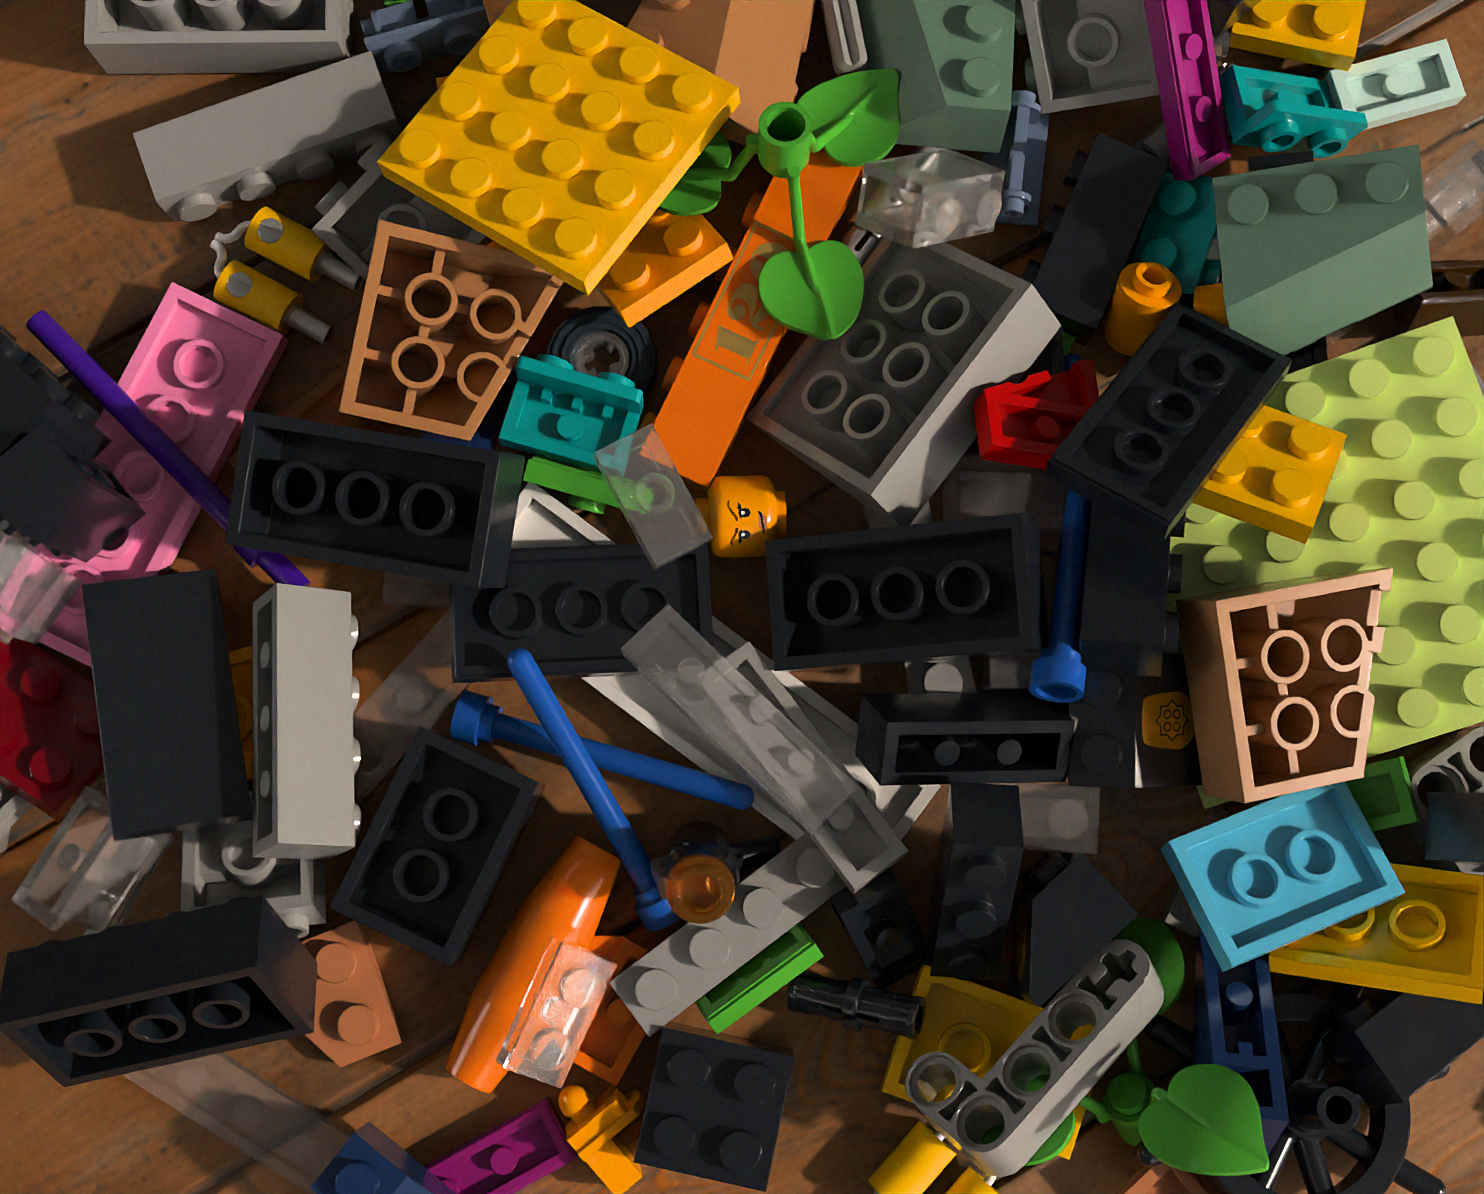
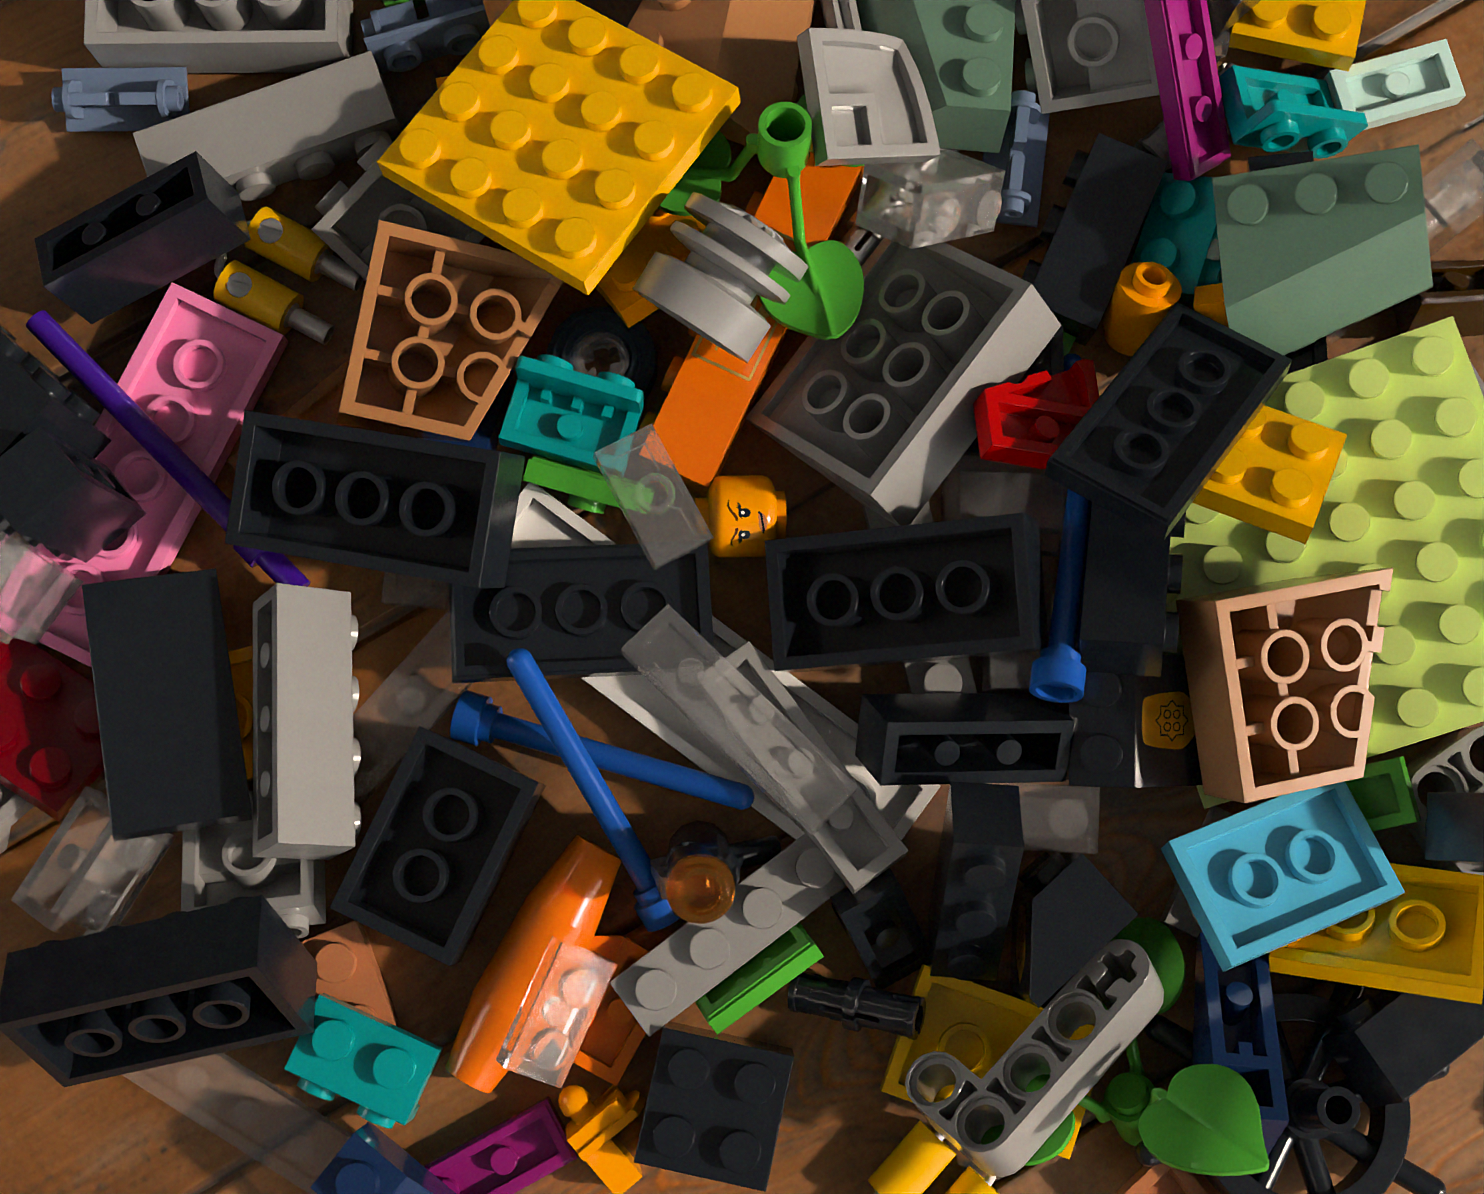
none -> black brick [35,151,251,324]
none -> sand blue hinge [51,67,190,132]
none -> teal bracket [284,993,443,1129]
none -> light grey wheel [633,192,809,363]
none -> light grey plate [797,28,940,166]

